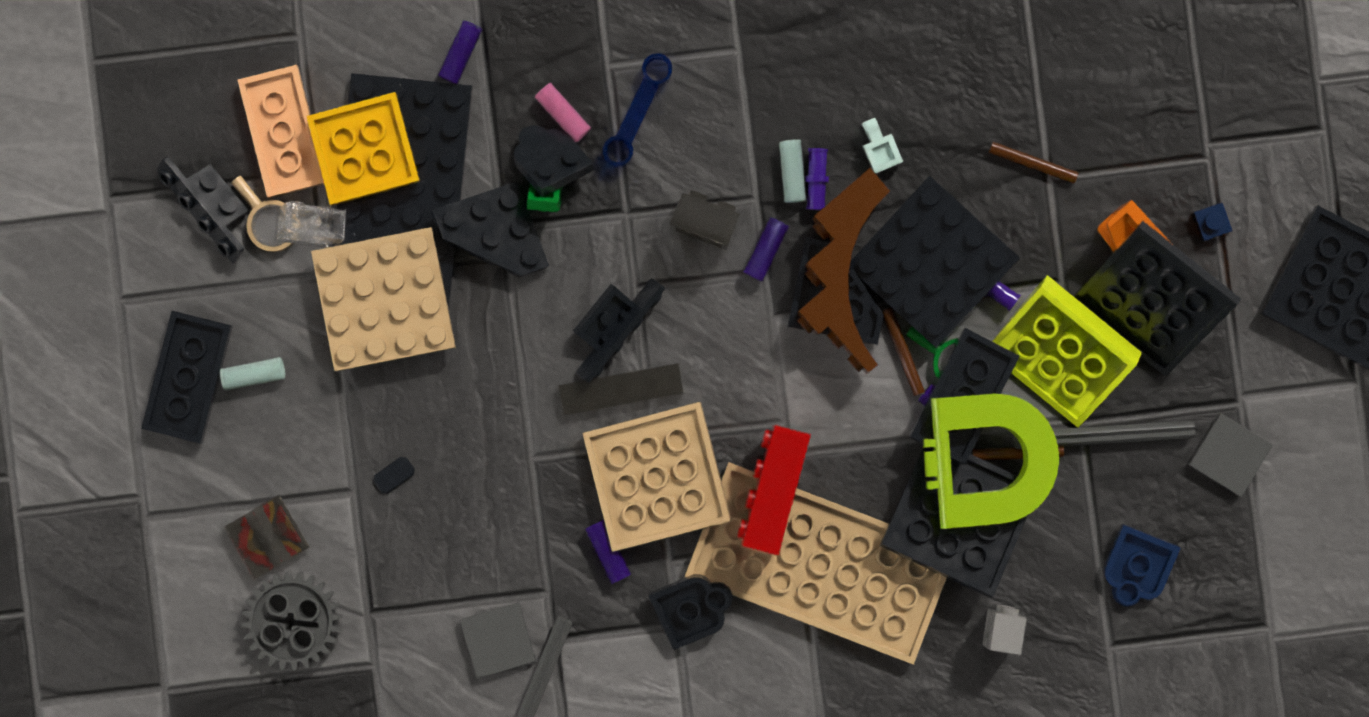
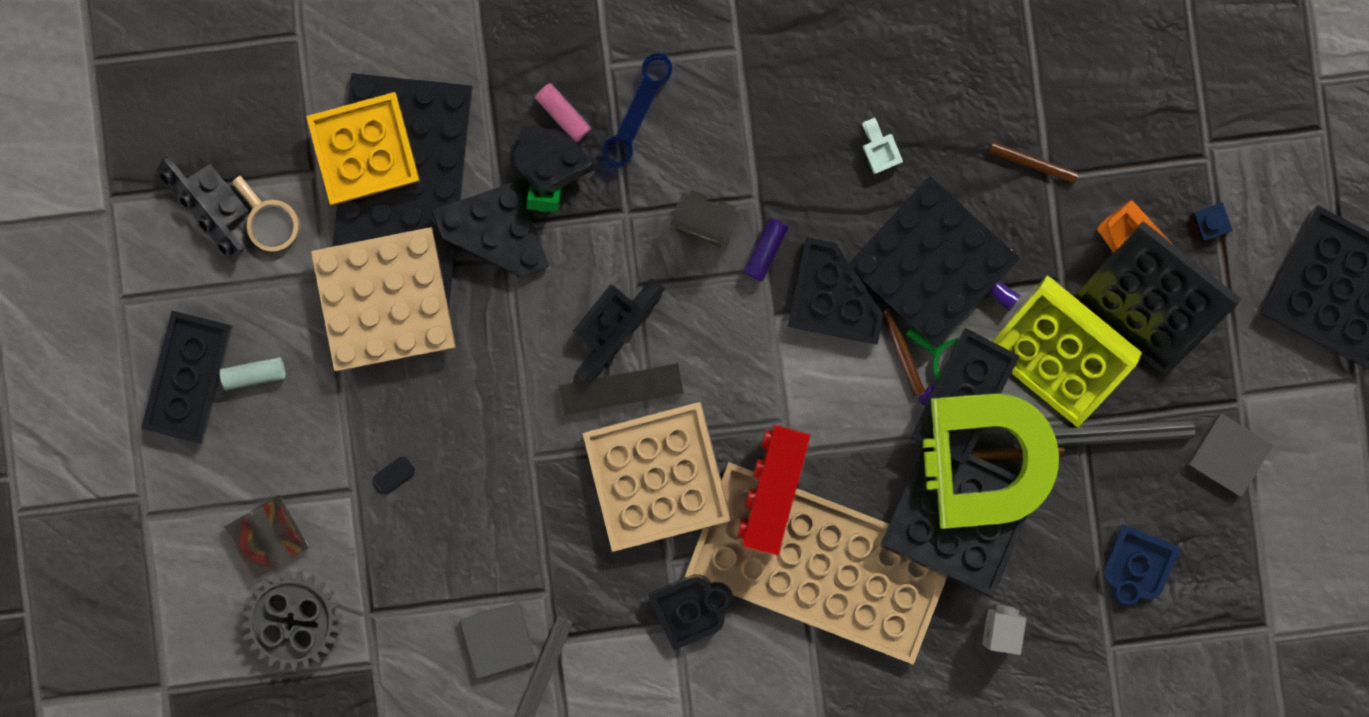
light nougat plate [238,65,324,198] -> none
clear brick [275,201,346,248] -> none
dark purple piece [438,20,483,84] -> none
dark purple piece [585,520,631,584] -> none
light aqua piece [779,140,806,203] -> none
reddish brown arch [797,168,890,374] -> none
dark purple pin [805,148,829,210] -> none

